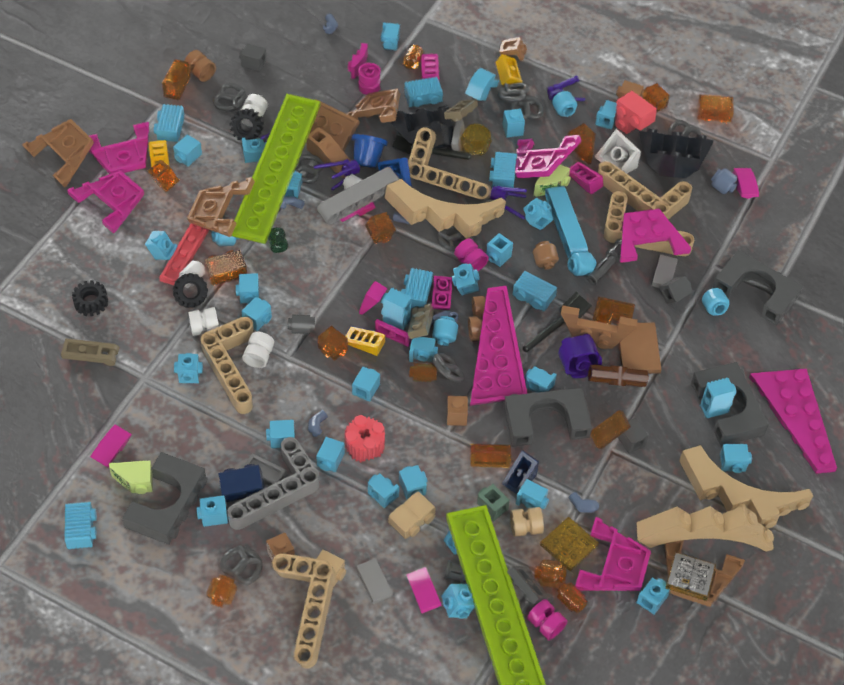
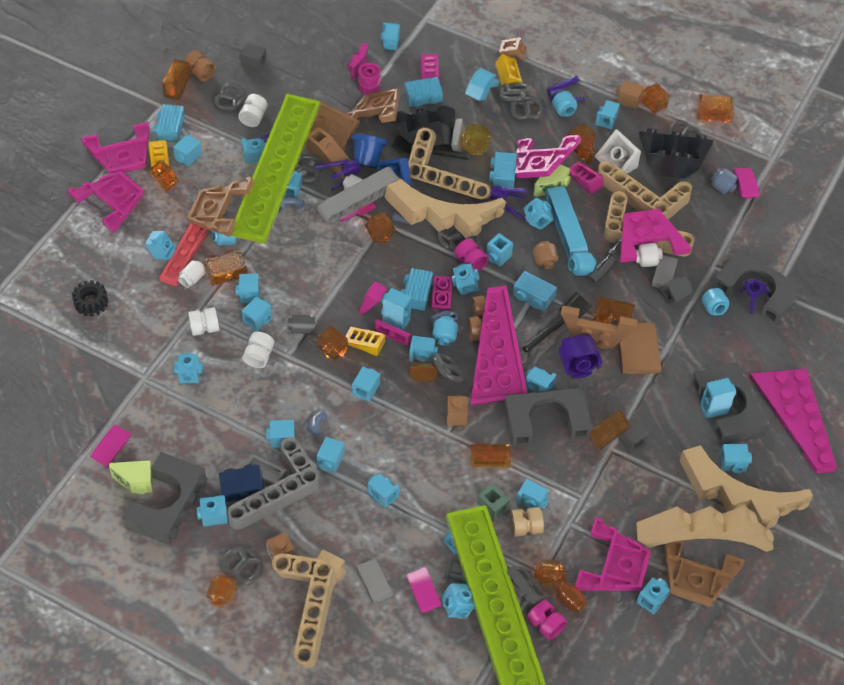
medium nougat wing [22,119,94,188] -> none
dark tan plate [61,338,119,366] -> none
medium azure brick [65,502,97,549] -> none
black tyre [172,273,208,308] -> none
tan beam [201,317,254,414] -> none
black tyre [230,108,264,141] -> none
clear green wheel [268,227,288,253] -> none
sand blue arm [323,14,338,34] -> none
coral brick [345,415,385,463] -> none
tan brick [388,491,436,539] -> none
medium azure brick [399,465,427,499] -> none
clear orange brick [403,44,424,69] -> none
dark tan plate [408,303,434,339] -> none
dark tan plate [444,99,478,121] -> none
dark blue slope [502,450,539,495] -> none
medium azure brick [503,109,525,138] -> none
clear yellow tile [540,517,599,572] -> none
sand blue arm [569,492,599,513] -> none
reddish brown piece [588,365,649,387] -> none
coral brick [615,91,657,134] -> none
tile [665,552,716,601] -> none
none -> white head [635,243,663,267]
none -> dark purple plant [739,280,772,314]

